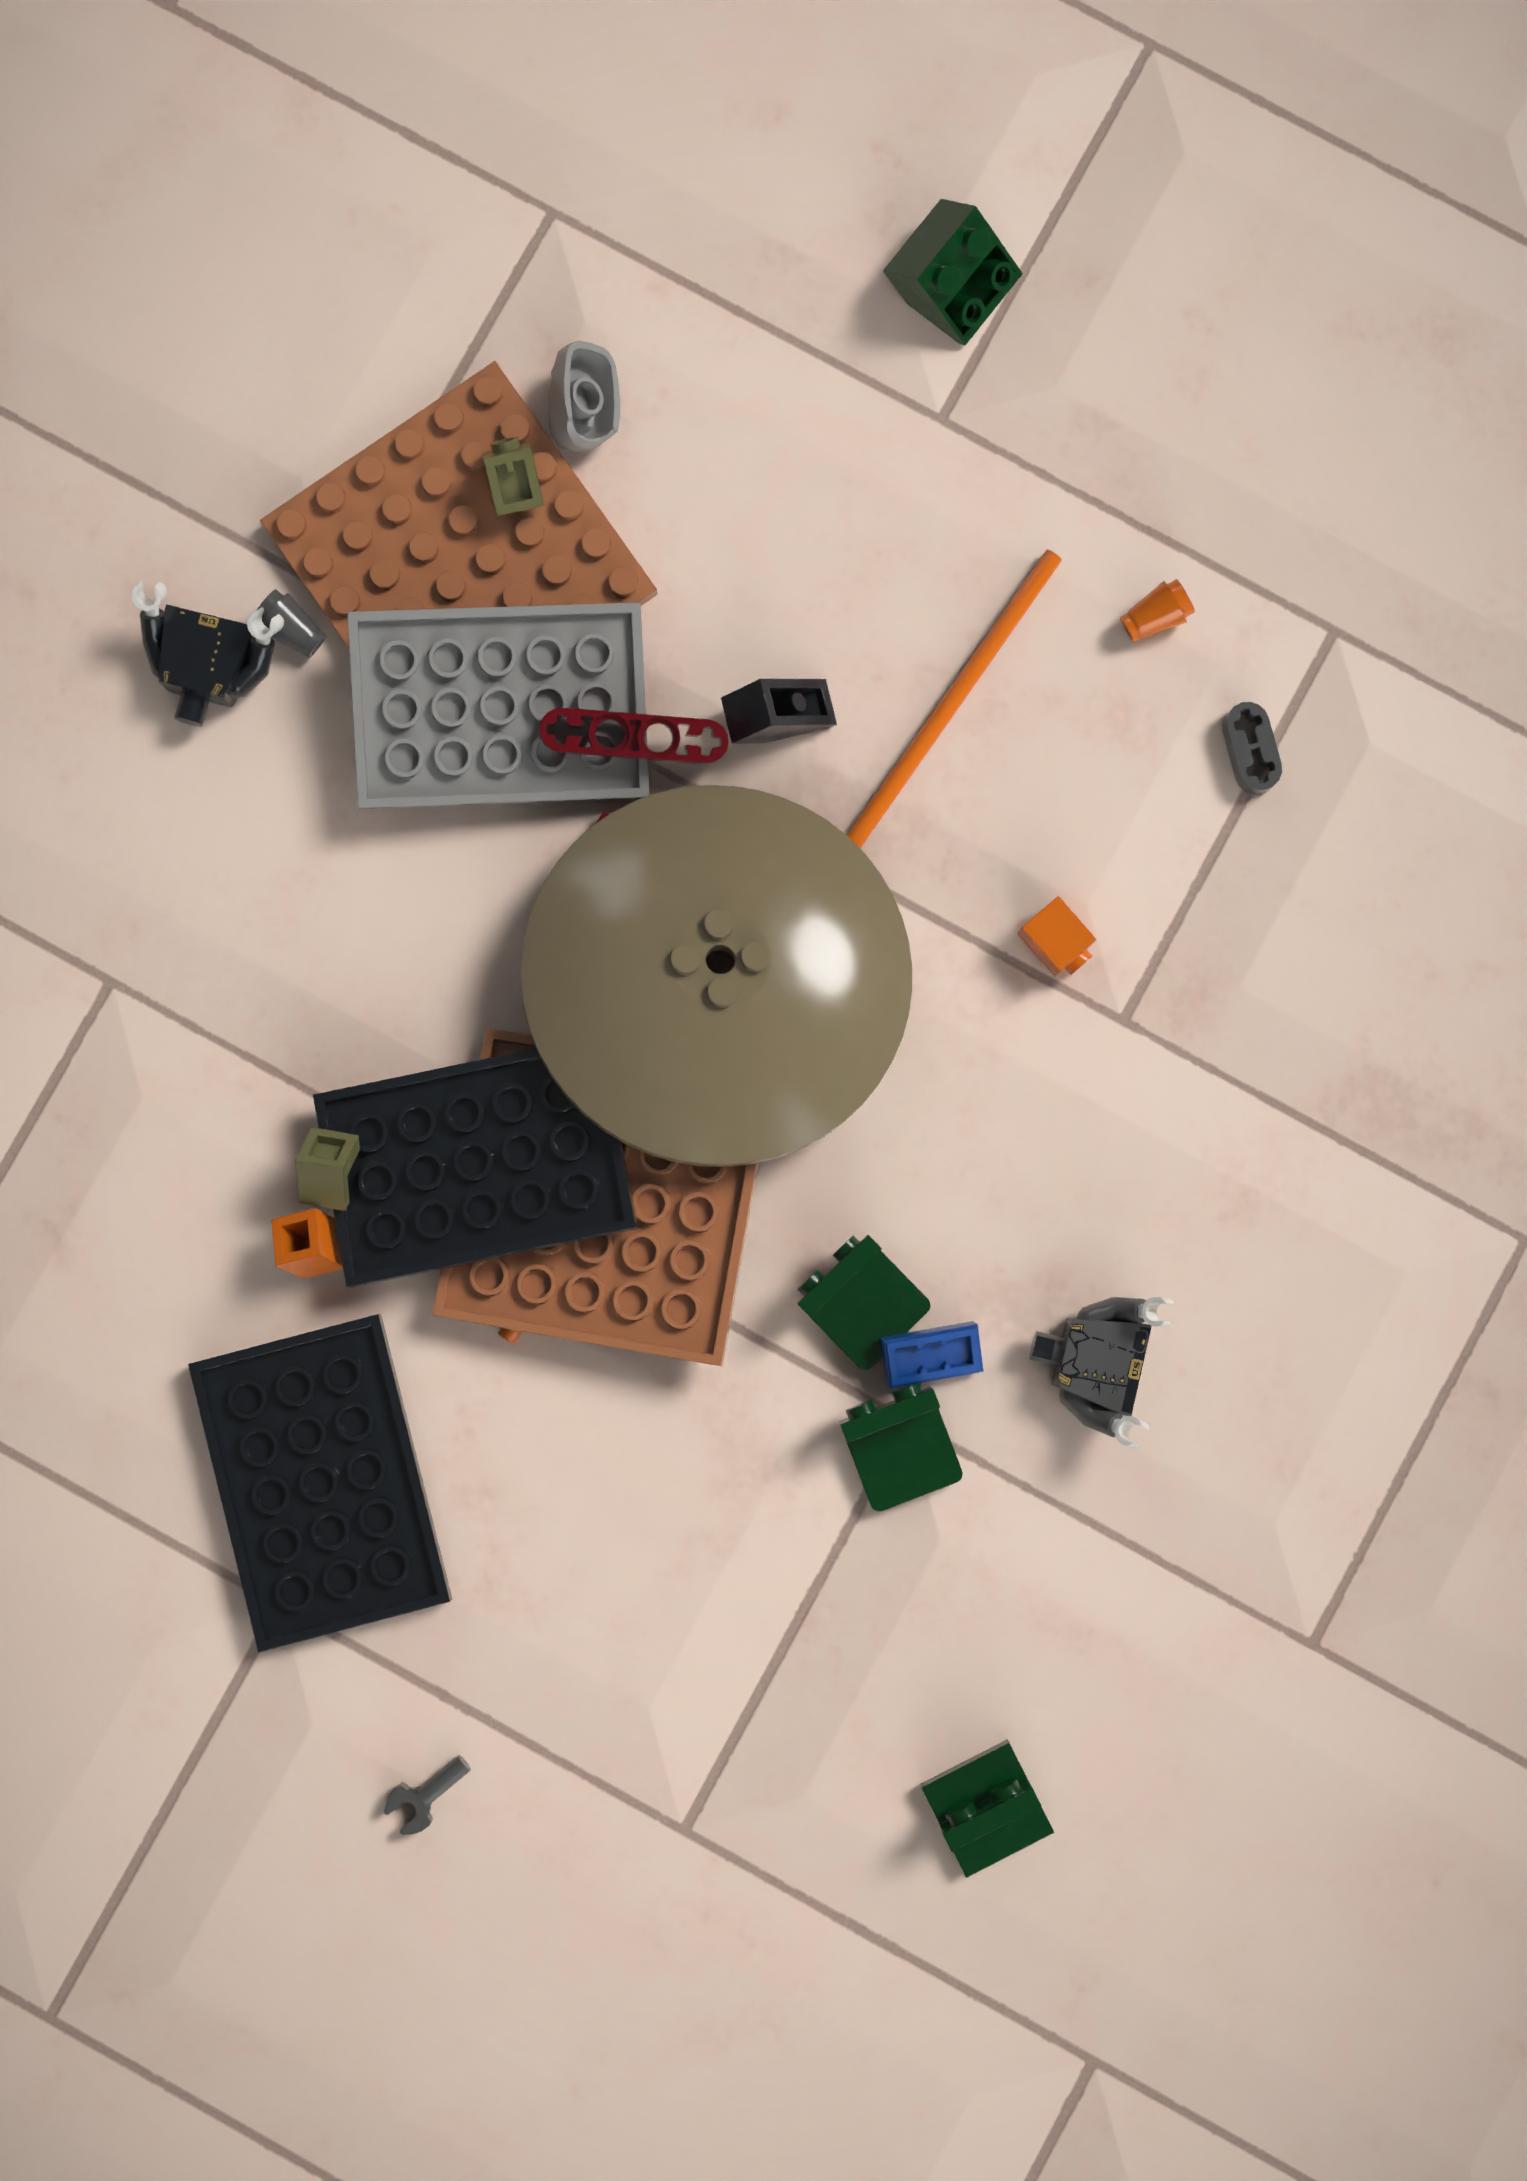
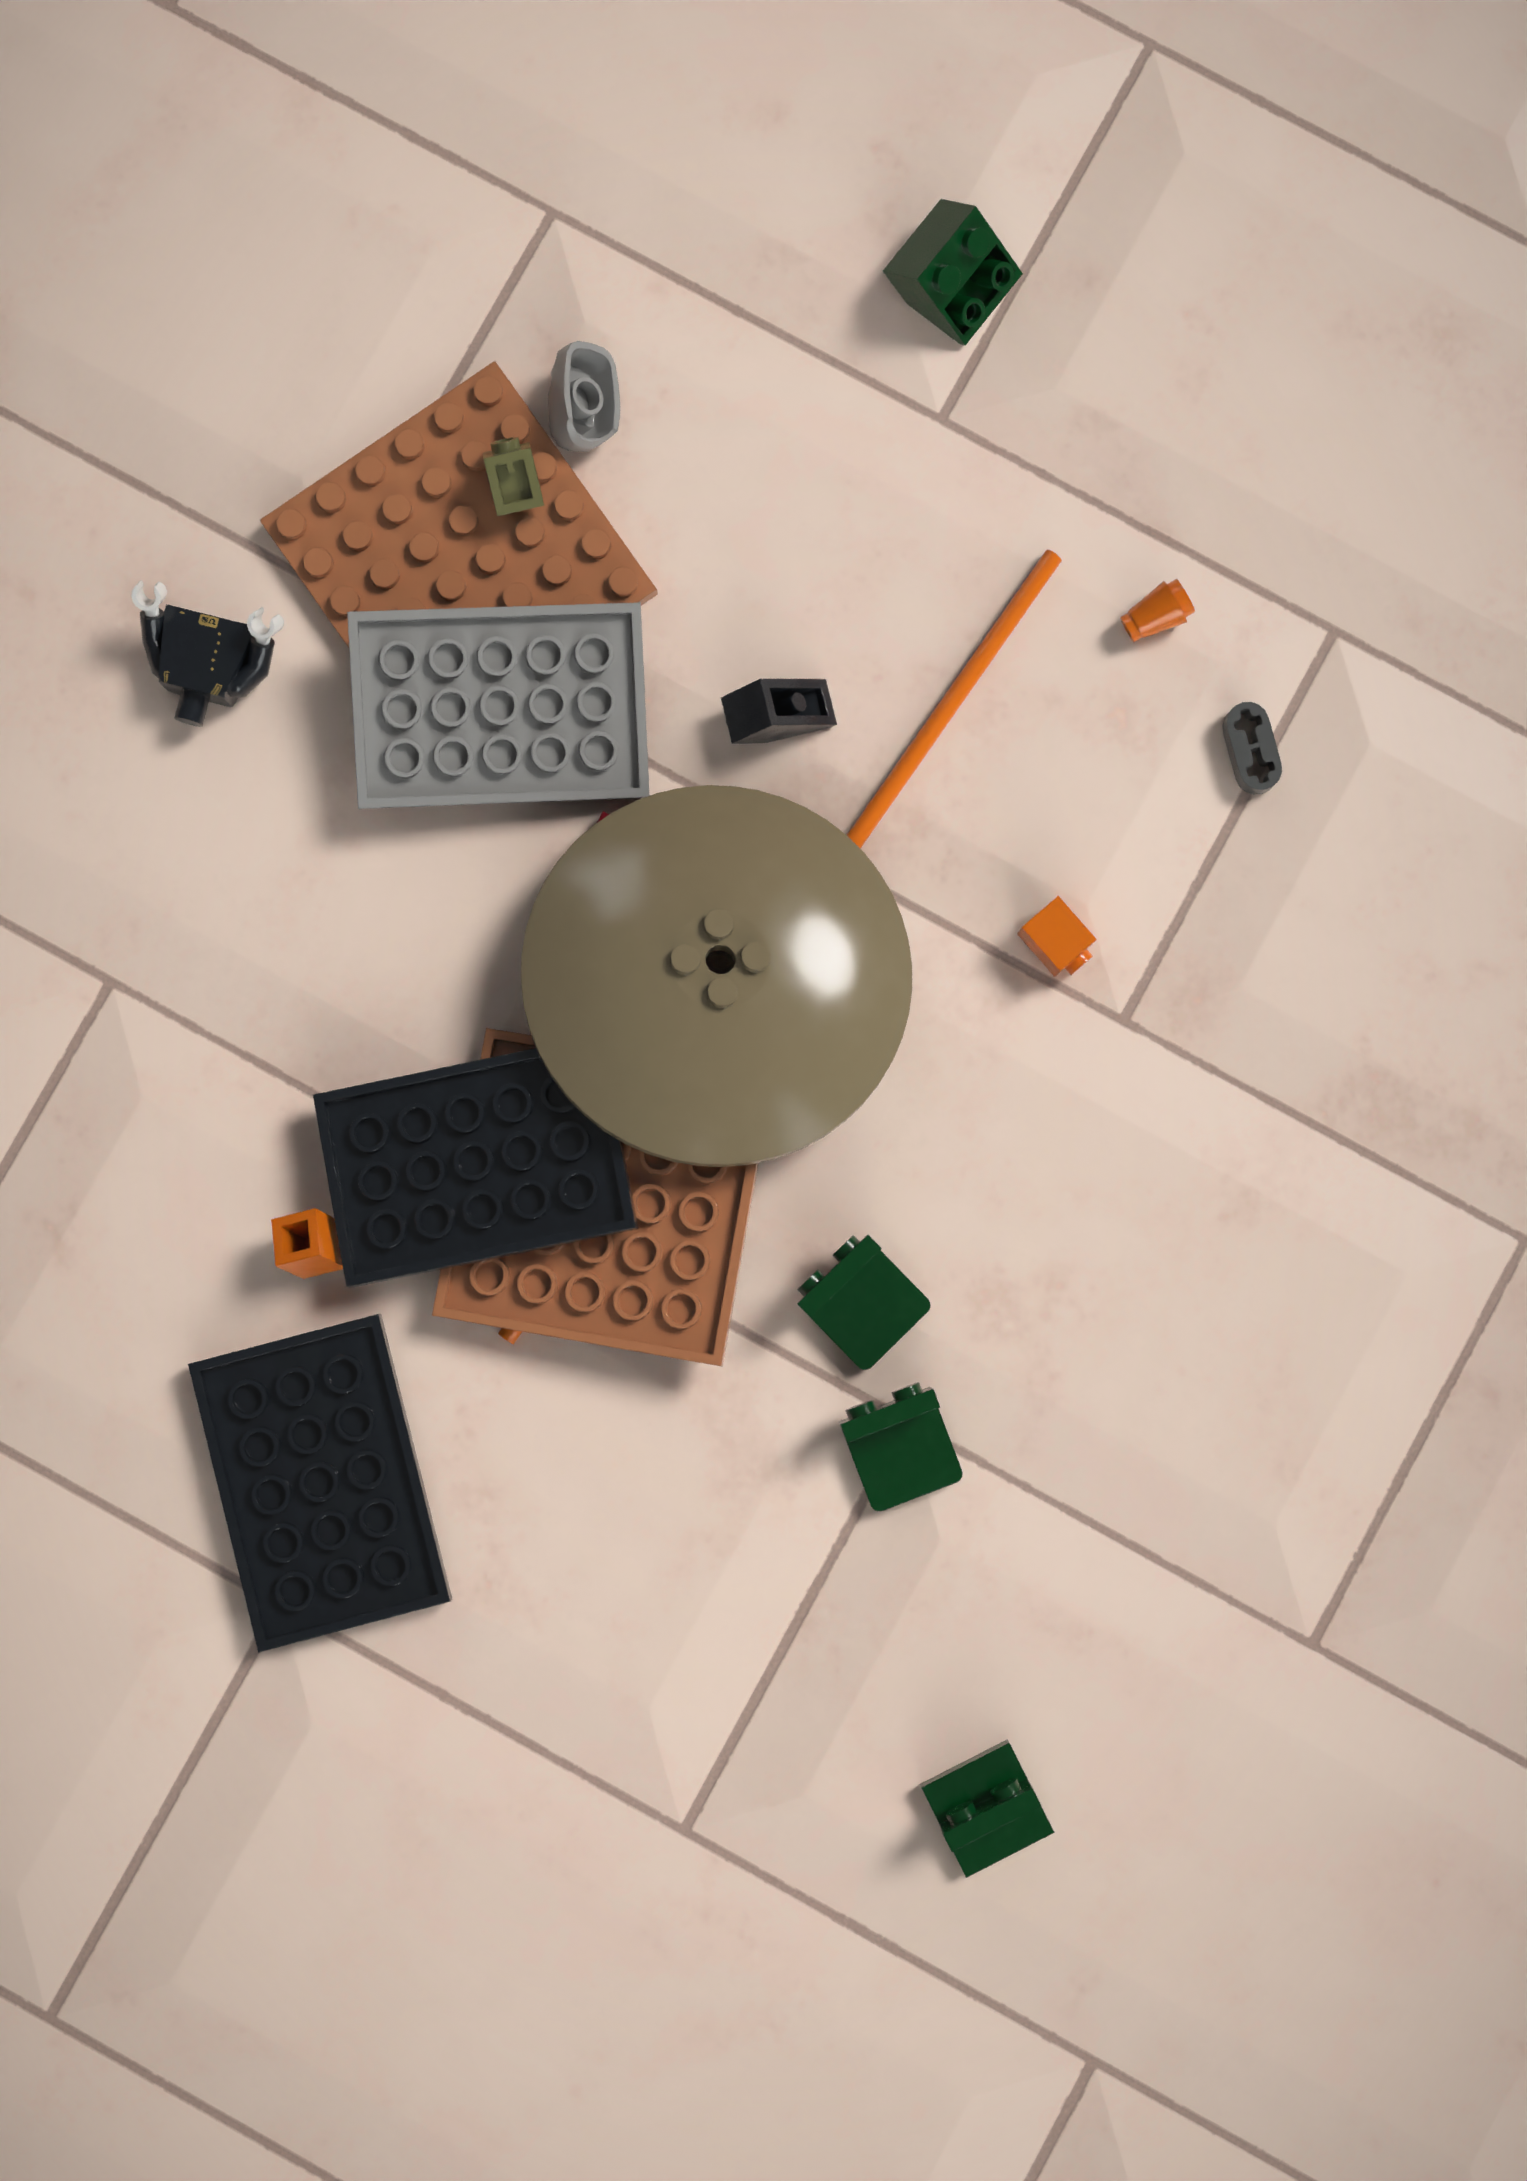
dark grey cone [257,589,327,658] -> none
olive panel [295,1127,360,1211] -> none
dark grey bar [384,1755,471,1835] -> none
dark red beam [539,708,729,764] -> none
blue plate [879,1321,984,1389] -> none
dark grey torso [1029,1297,1174,1449] -> none

